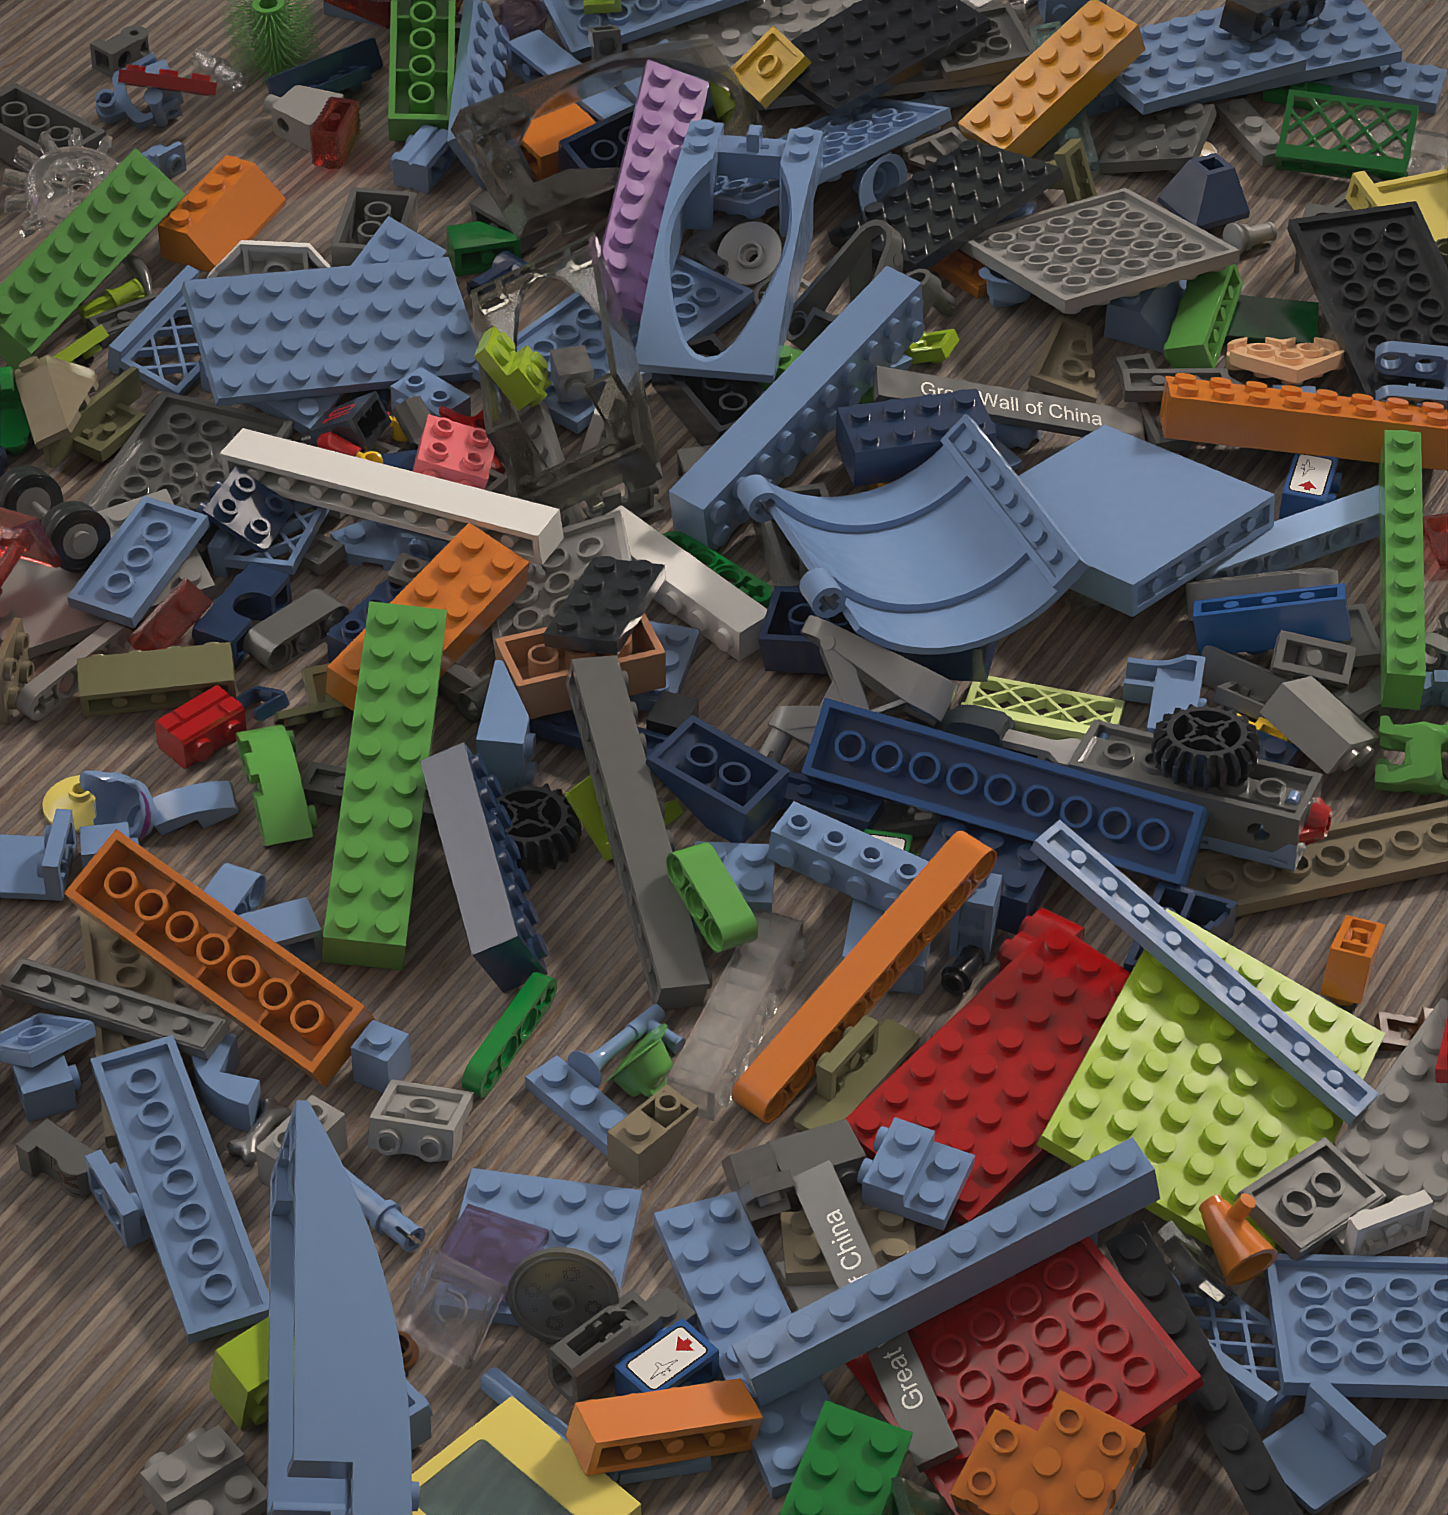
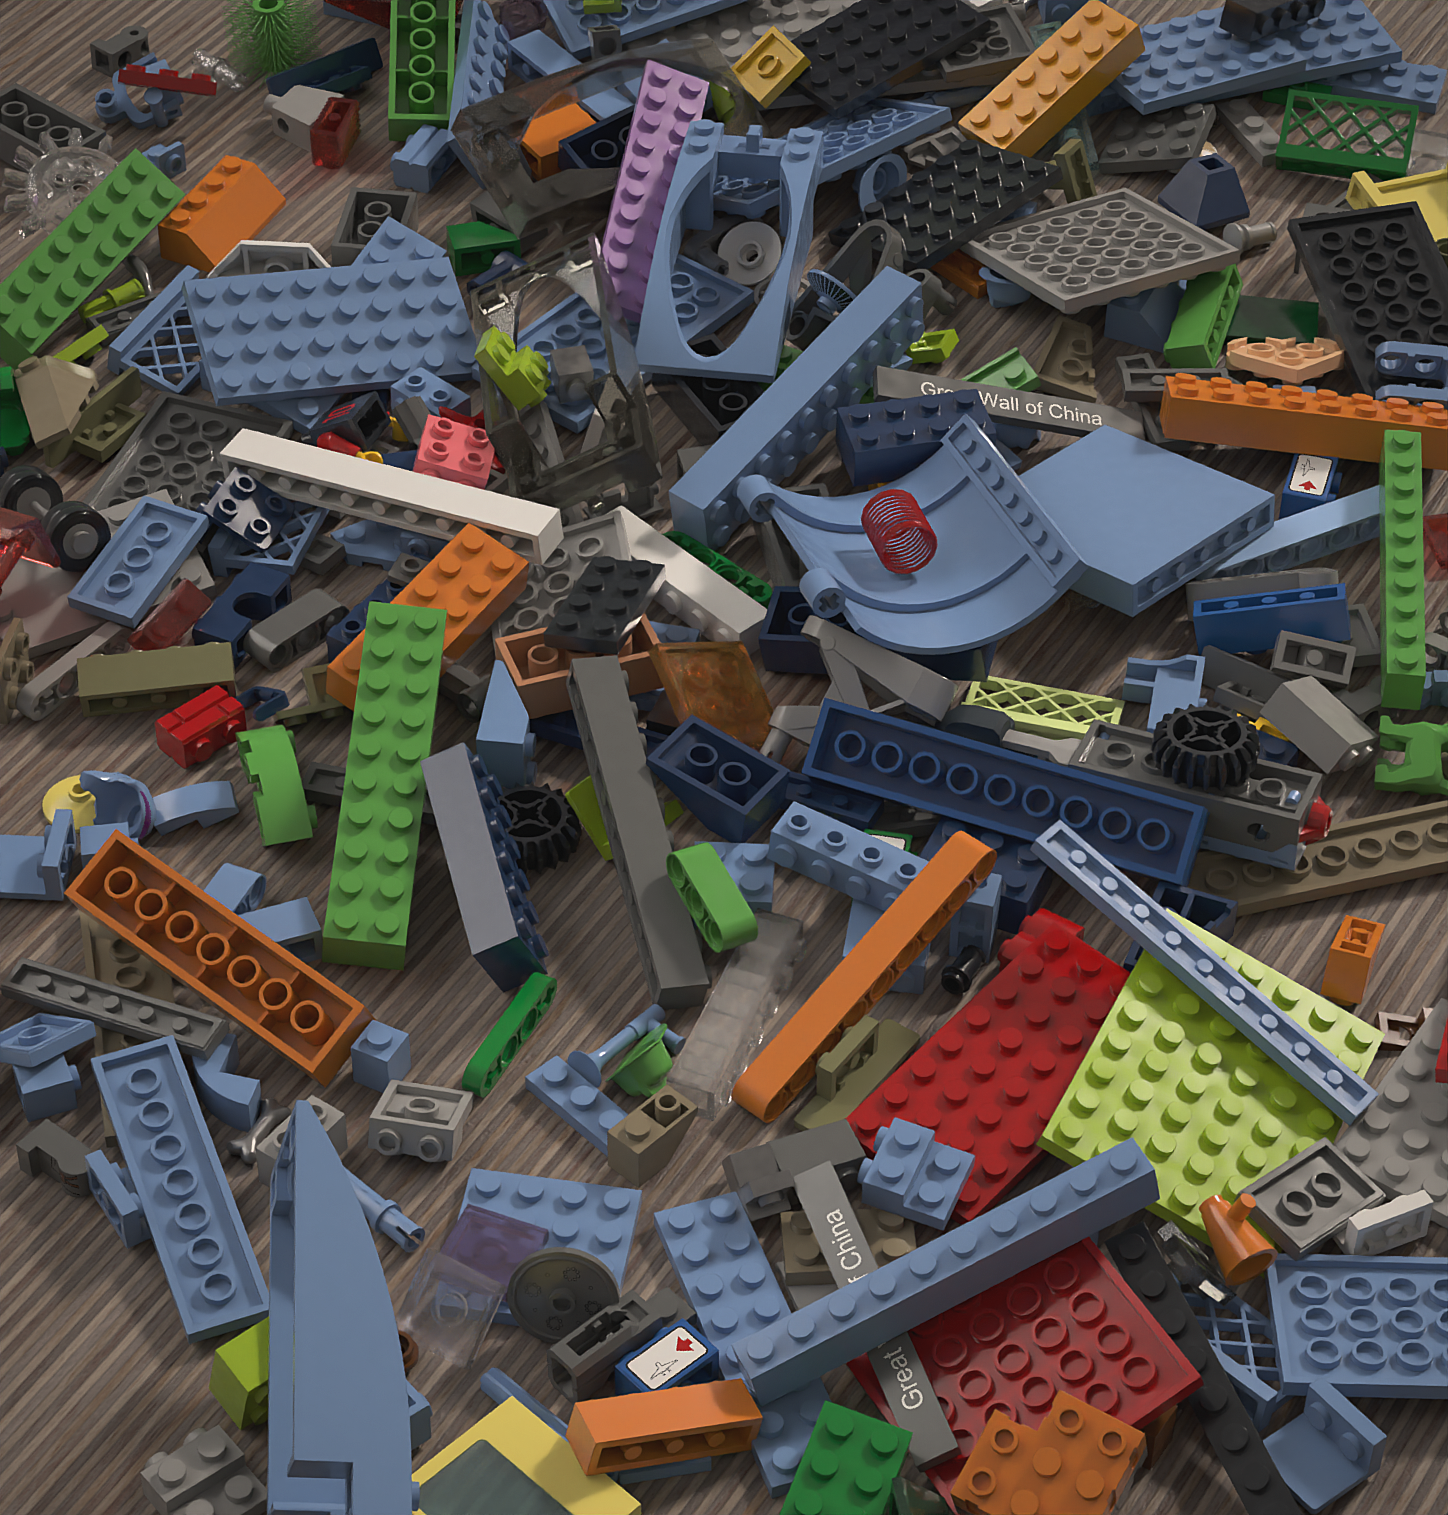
none -> clear orange plate [648,641,774,748]
none -> medium blue dish [807,269,856,315]
none -> red piece [861,489,938,574]
none -> bright green plate [961,347,1042,392]

